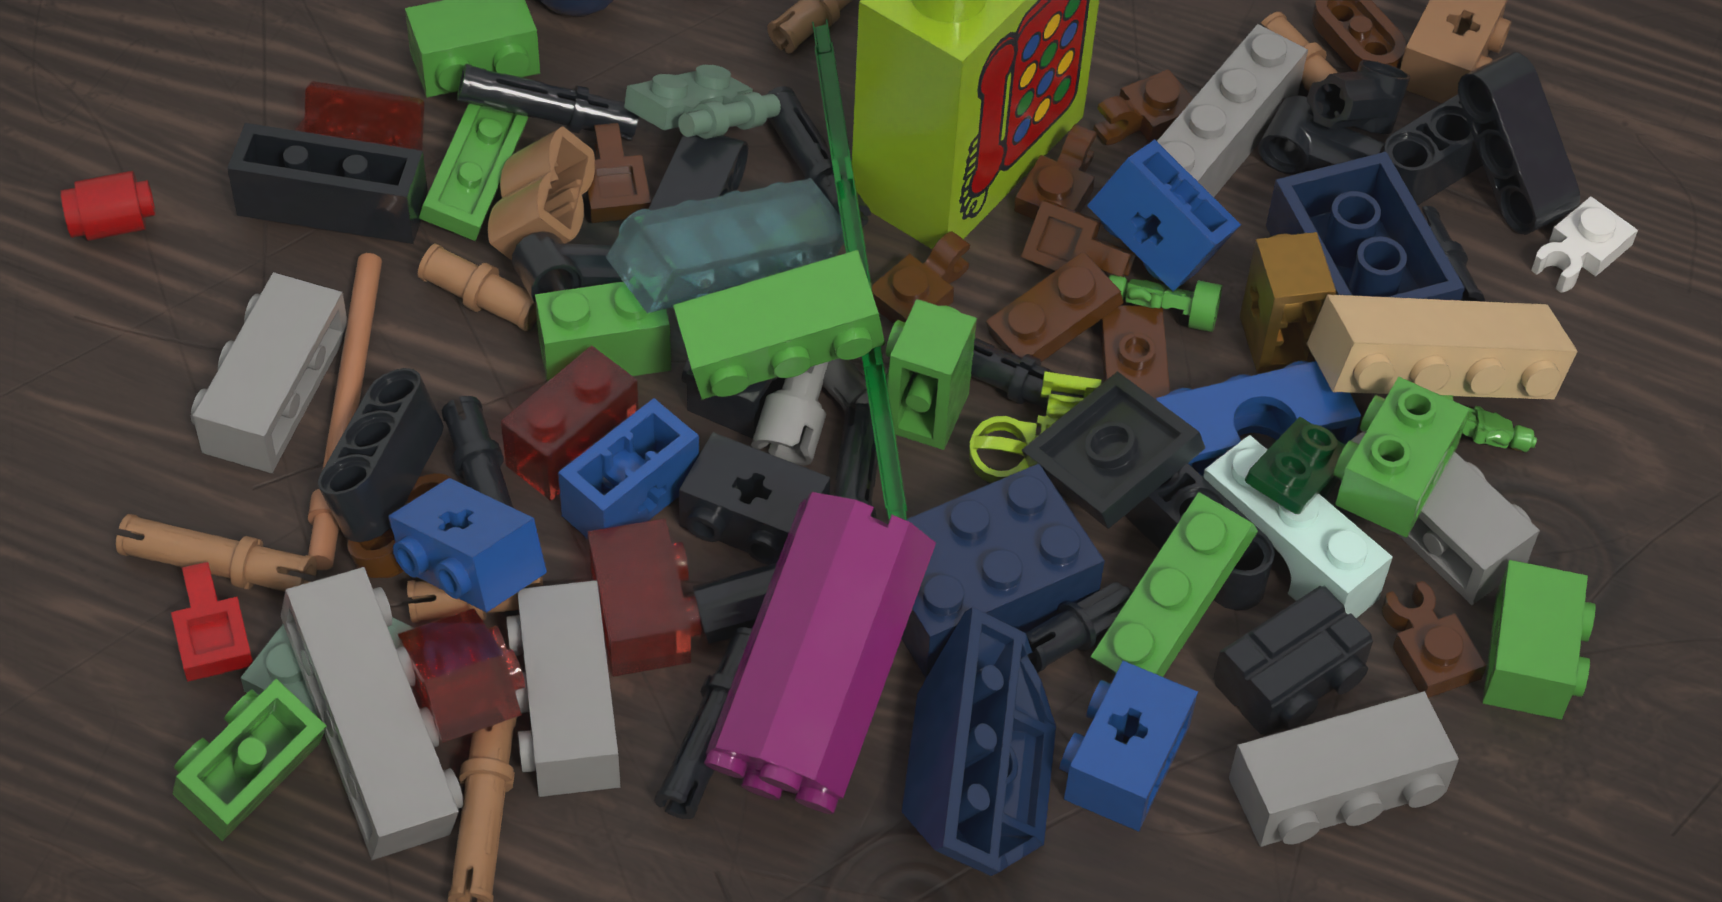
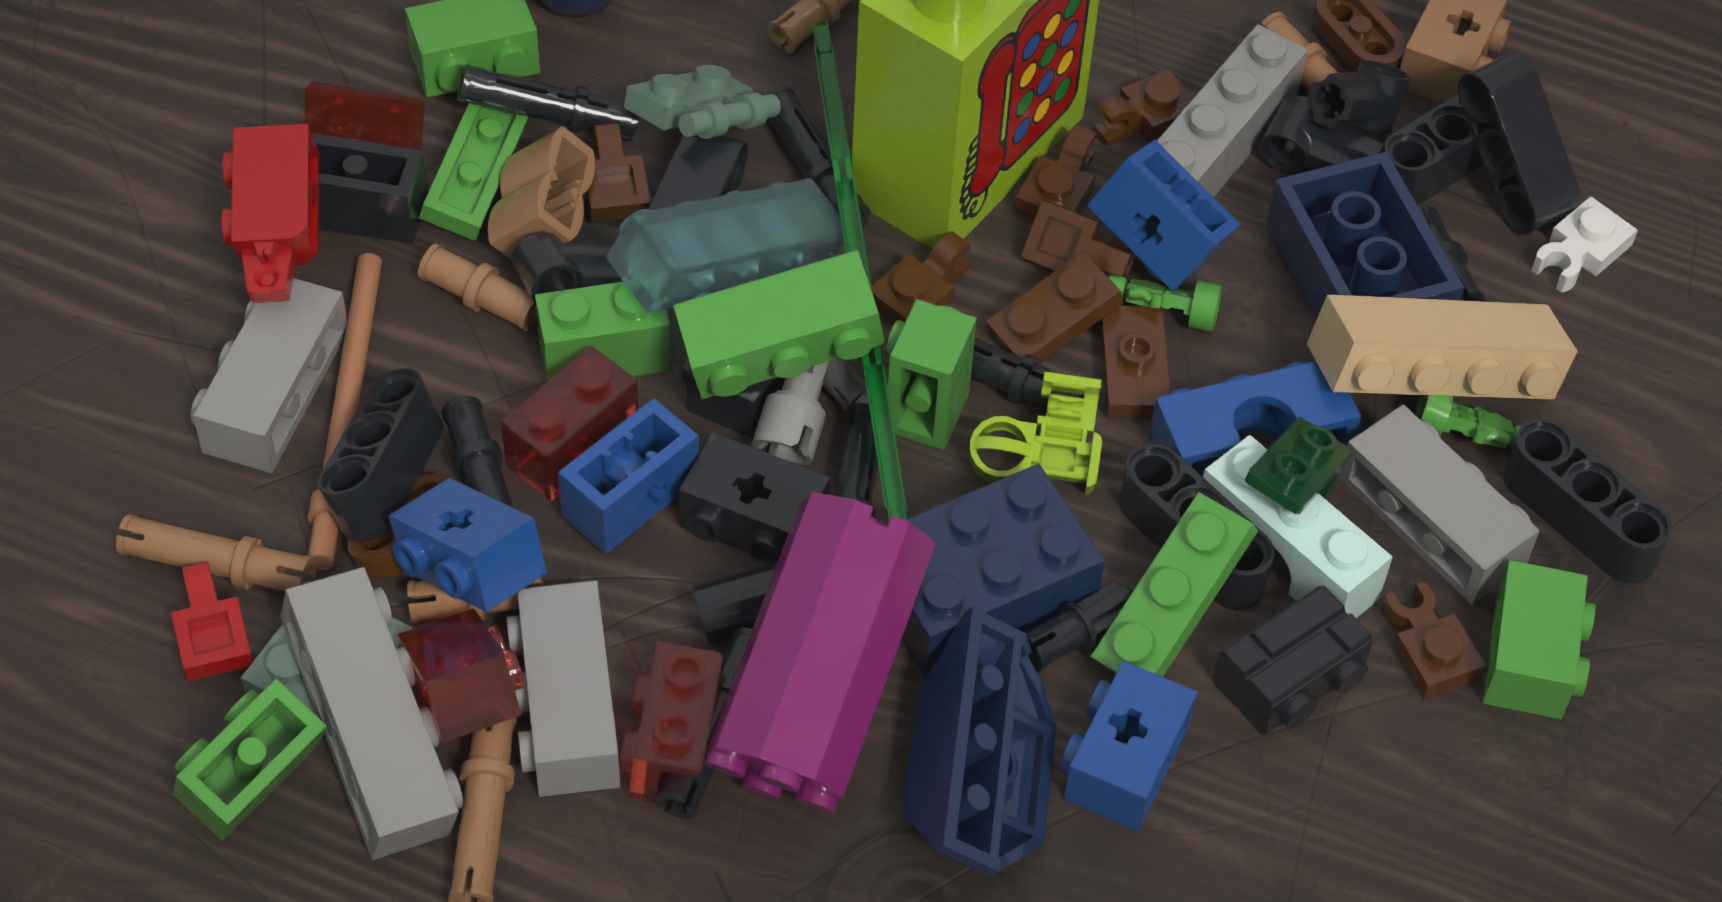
red brick [61,170,156,241] -> none
clear red brick [587,519,701,677] -> none
black plate [1022,371,1205,529] -> none
light grey brick [1229,691,1459,847] -> none
pearl gold brick [1240,232,1336,374] -> none
bright green brick [1333,376,1470,538] -> none
none -> red hinge [222,124,319,303]
none -> clear red bracket [619,641,723,803]
none -> black beam [1503,419,1672,584]

